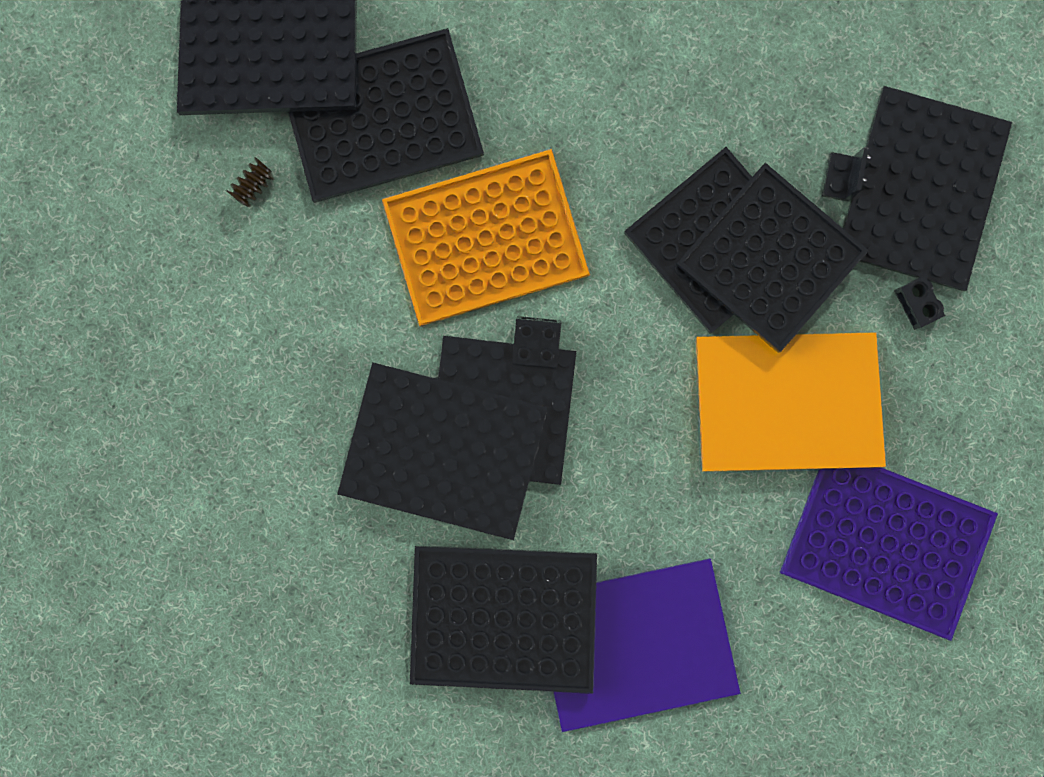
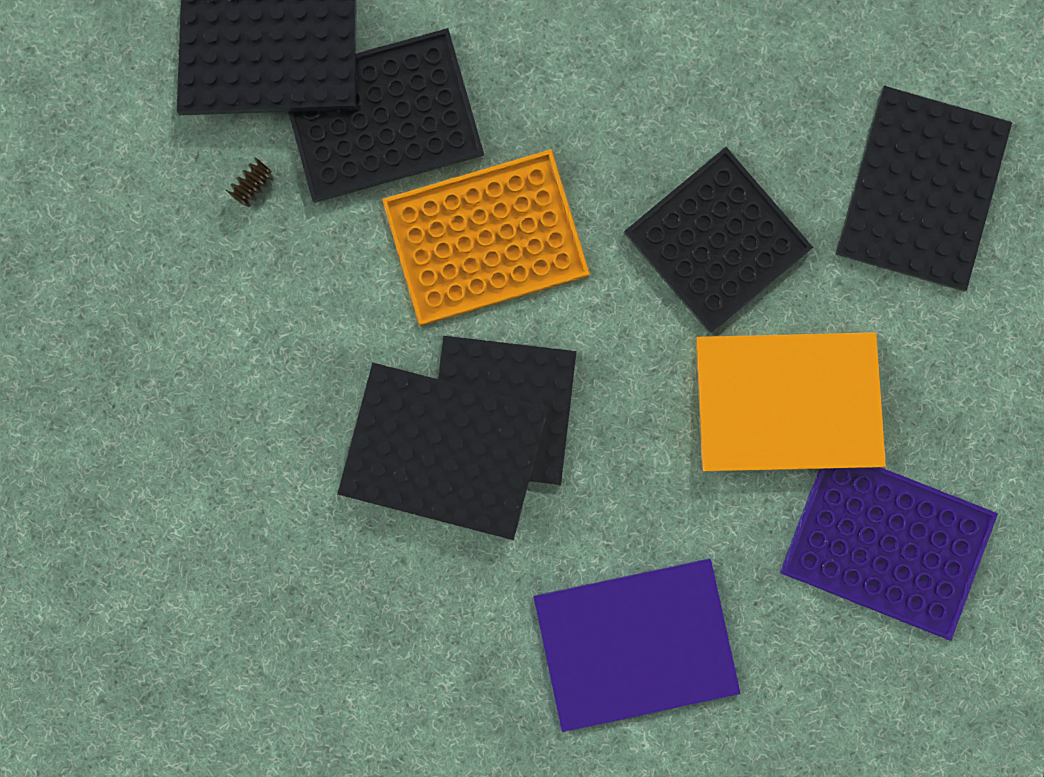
black plate [410,545,597,694] -> none
black bracket [512,316,561,368] -> none
black plate [676,162,869,353] -> none
black bracket [822,147,870,201] -> none
black brick [894,276,945,330] -> none

